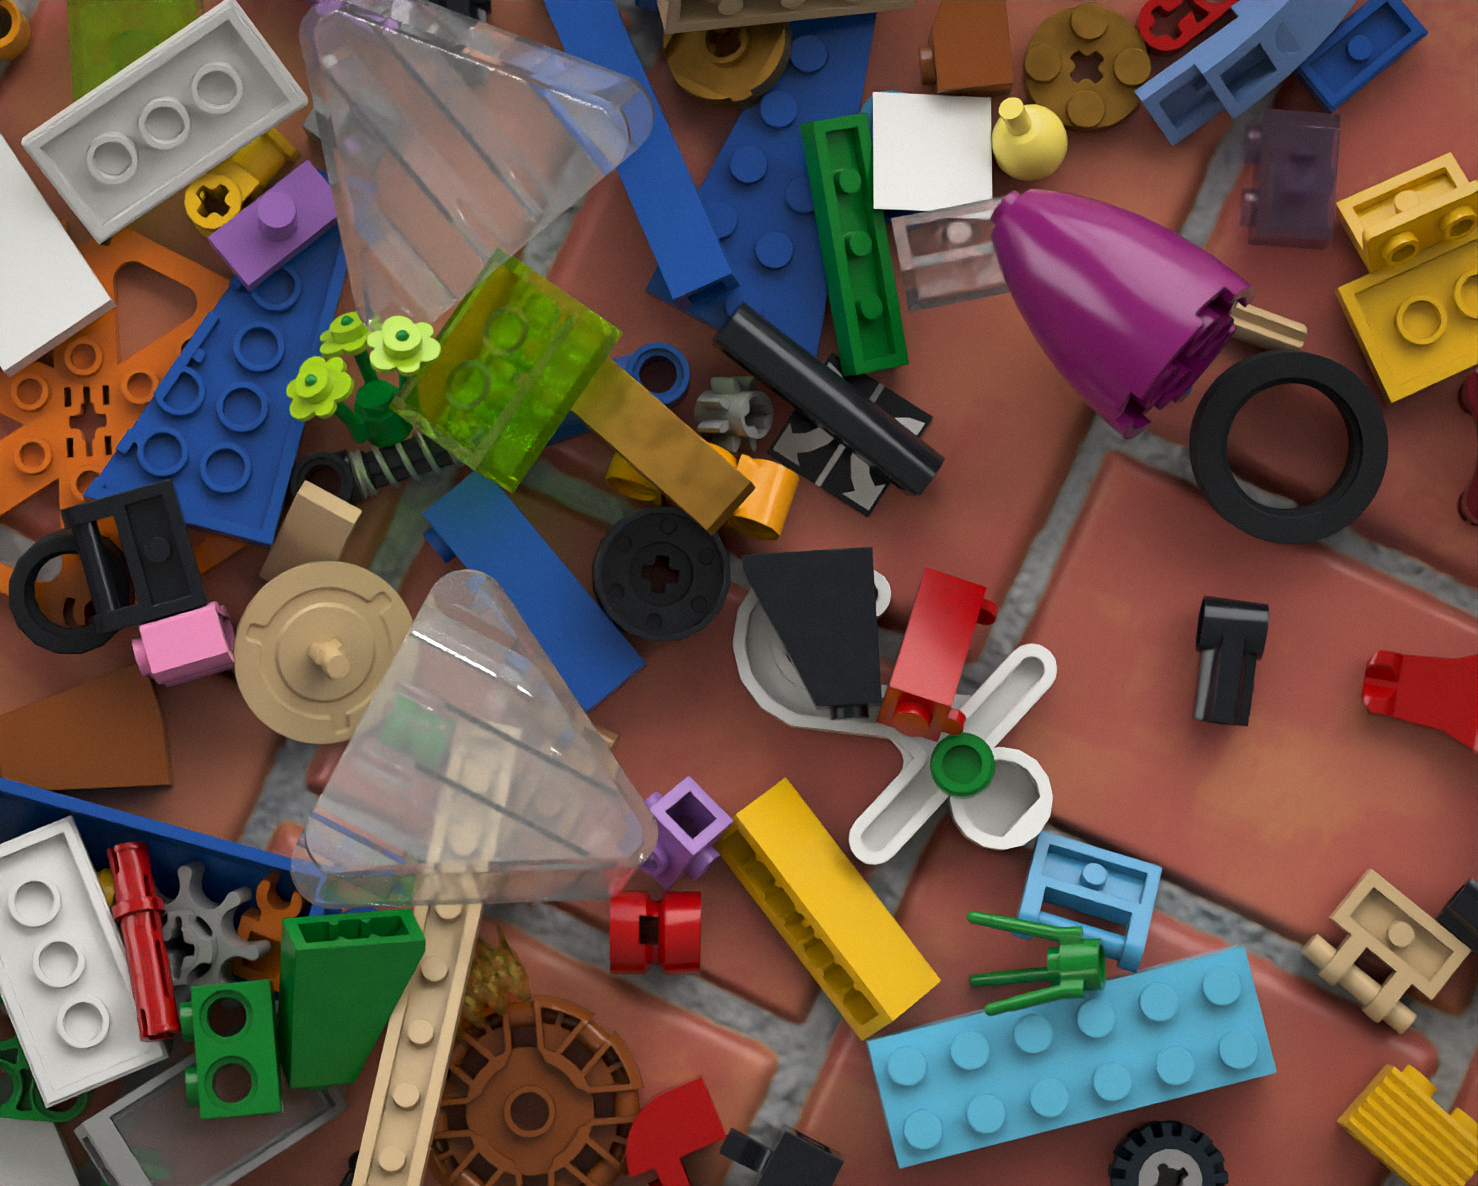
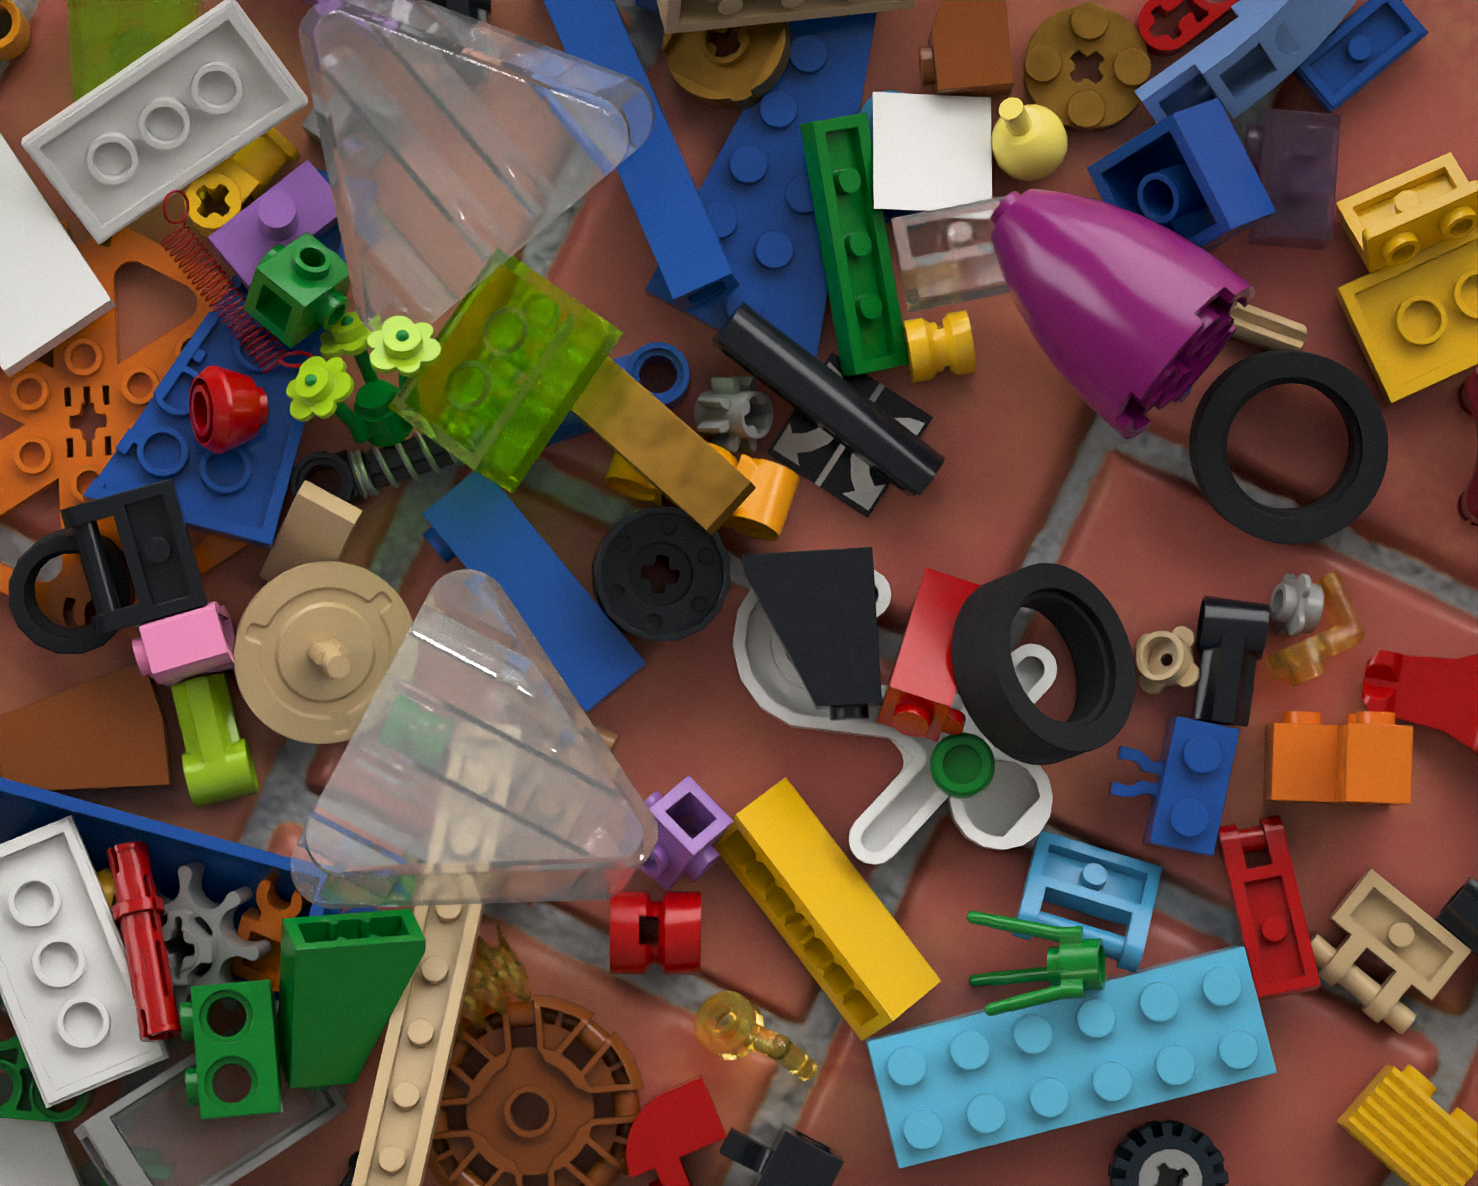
none -> red piece [161,190,313,374]
none -> lime piece [171,673,259,808]
none -> red cone [189,365,269,454]
none -> green brick [243,232,355,349]
none -> clear yellow plate [694,991,817,1081]
none -> yellow wheel [903,310,977,383]
none -> black tyre [951,563,1135,765]
none -> blue brick [1087,98,1276,252]
none -> blue brick [1109,716,1240,856]
none -> tan plate [1135,626,1200,695]
none -> red plate [1217,815,1321,1001]
none -> orange brick [1263,711,1413,806]
none -> clear yellow plate [1265,570,1365,687]
none -> light grey plate [1269,573,1324,637]

